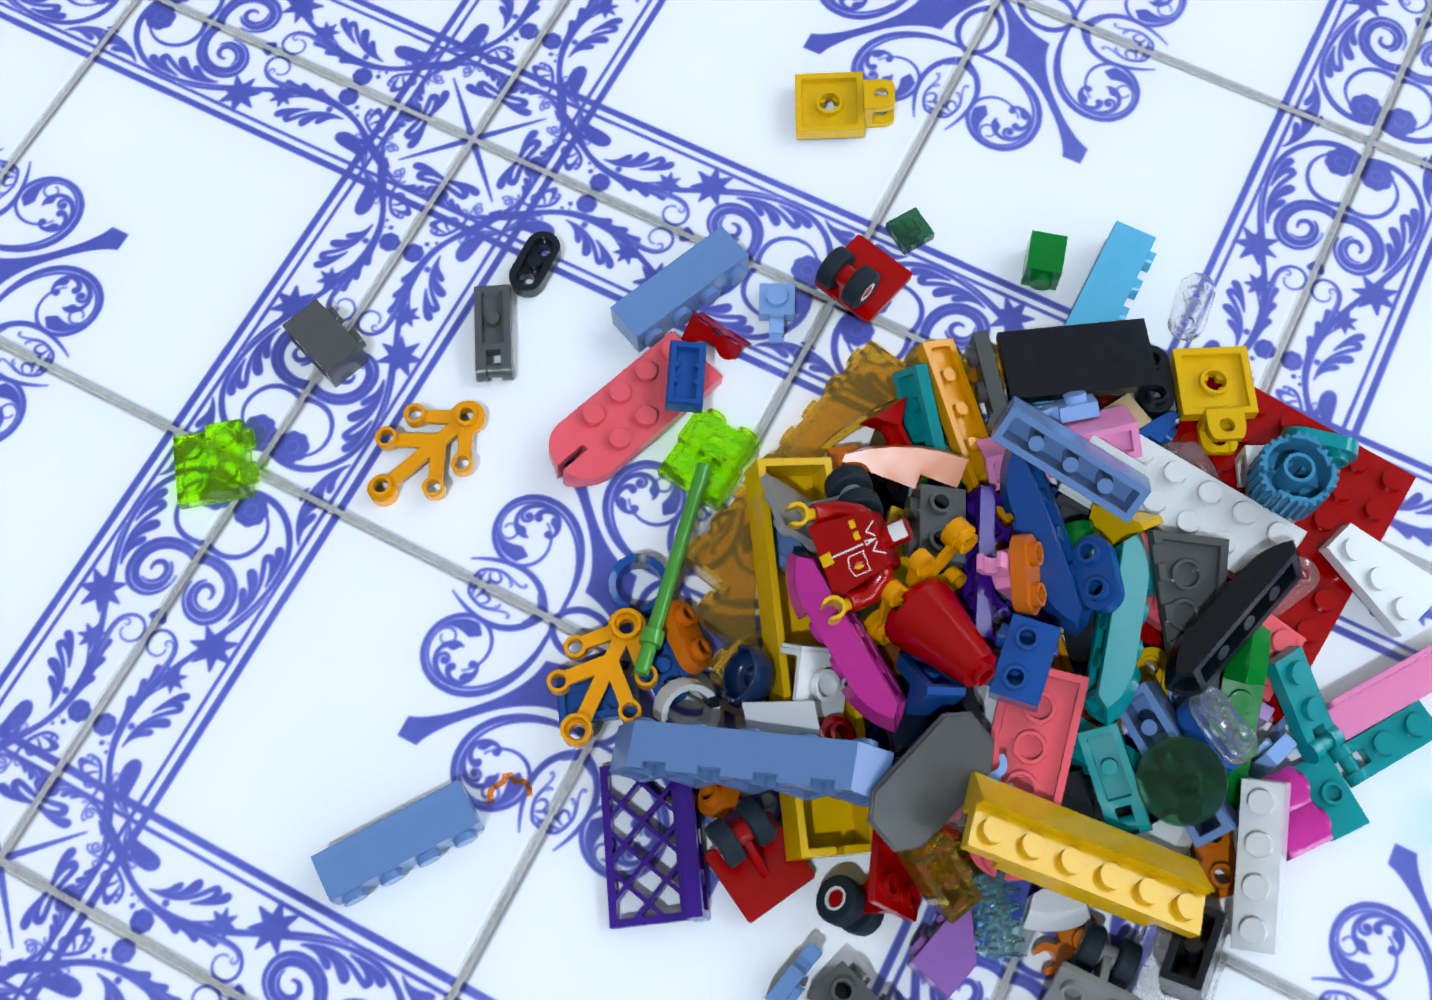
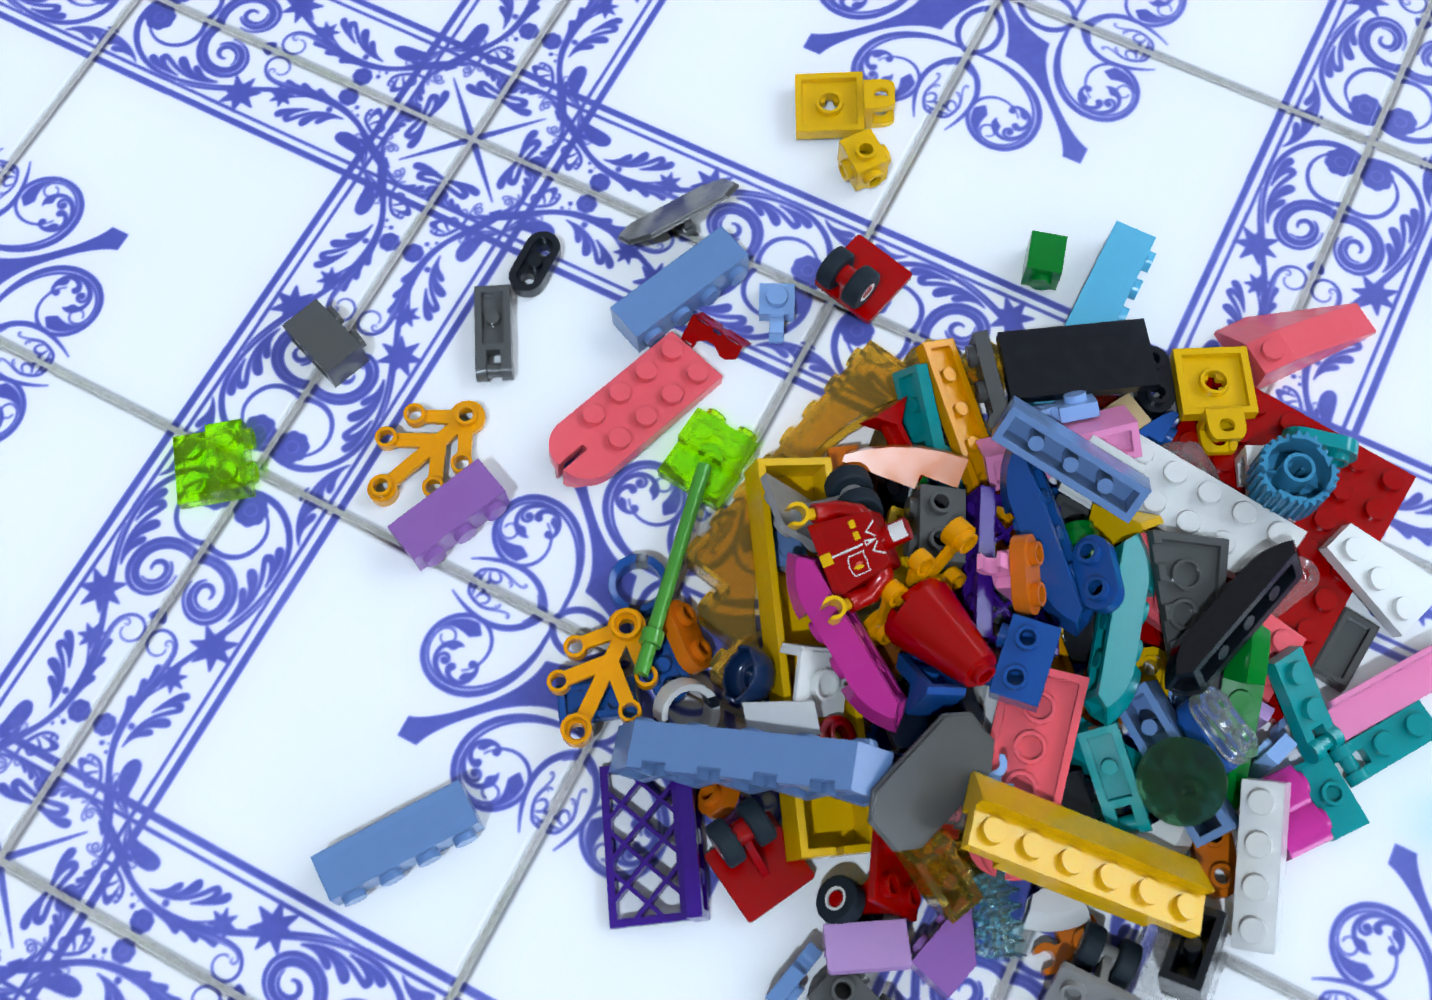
clear orange piece [487,772,533,804] -> none
blue plate [665,340,707,413] -> none
clear green tile [885,207,935,255] -> none
clear plate [1167,272,1216,341] -> none
none -> medium lavender brick [387,459,510,571]
none -> dark grey shield [618,178,739,246]
none -> lavender panel [822,919,912,975]
none -> yellow brick [837,128,891,192]
none -> coral wedge [1214,303,1377,390]
none -> dark grey tile [1311,607,1380,693]

